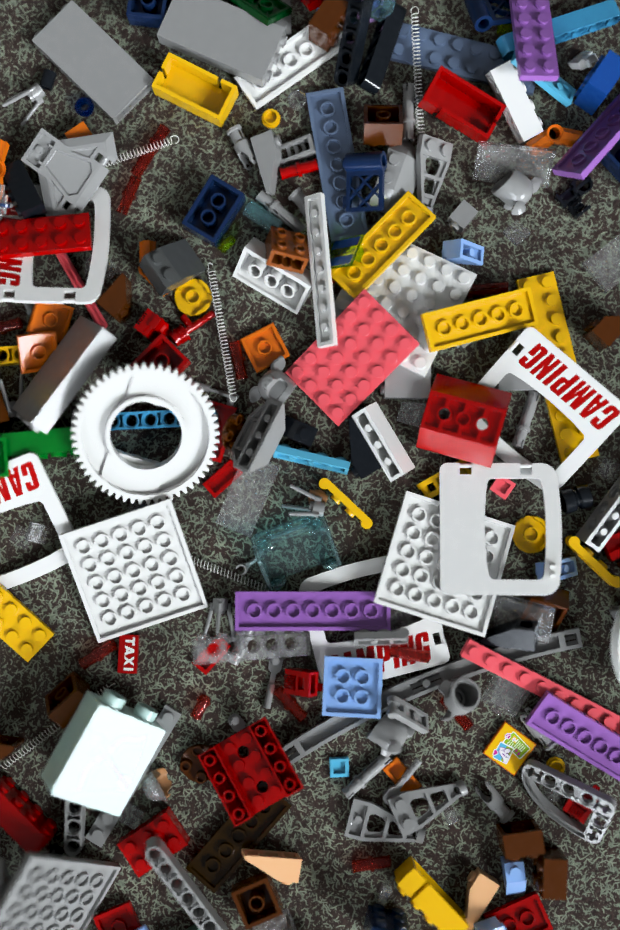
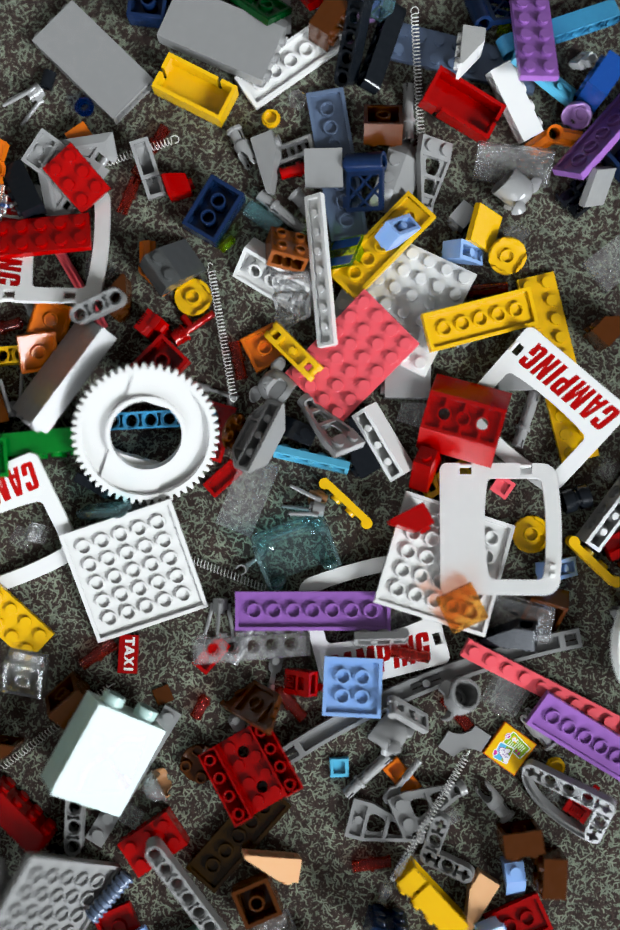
none -> clear brick [2,648,49,699]
none -> red plate [42,143,112,213]
none -> light grey beam [70,288,127,325]
none -> black piece [73,472,114,499]
none -> clear light blue plate [76,500,132,521]
none -> sand blue piece [85,870,134,923]
none -> light grey slope [129,136,167,201]
none -> reddish brown piece [152,684,174,706]
none -> red slope [161,173,195,203]
none -> reddish brown wing [219,680,283,735]
none -> yellow plate [263,321,324,382]
none -> clear slope [270,271,312,328]
none -> light grey plate [297,393,366,458]
none -> light grey tile [304,147,343,189]
none -> light blue slope [374,213,421,251]
none -> red slope [386,502,435,534]
none -> white piece [391,750,470,881]
none -> red slope [409,445,442,493]
none -> light grey beam [420,812,475,883]
none -> clear orange tile [436,581,489,634]
none -> light grey tile [437,724,491,757]
none -> white slope [453,24,486,80]
none -> yellow tile [465,203,502,253]
none -> yellow tile [488,236,527,275]
none -> lavender hair [560,101,593,130]
none -> light grey tile [579,166,617,208]

